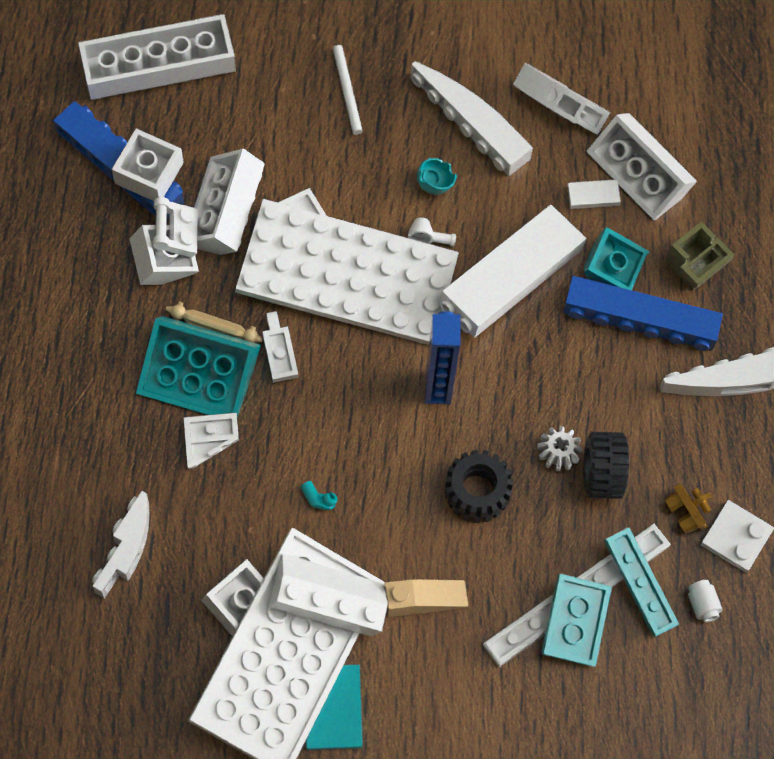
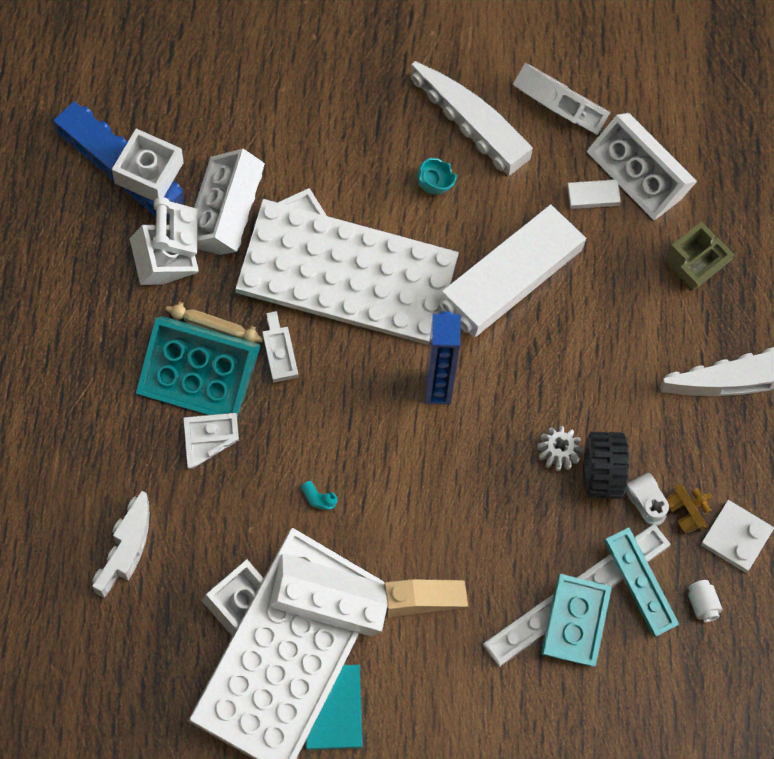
white brick [78,14,236,100] -> none
white bar [333,45,363,135] -> none
white bar [408,218,456,247] -> none
black tyre [444,450,513,523] -> none
blue brick [563,276,723,351] -> none
teal slope [584,227,649,290] -> none
none -> white piece [626,472,669,526]

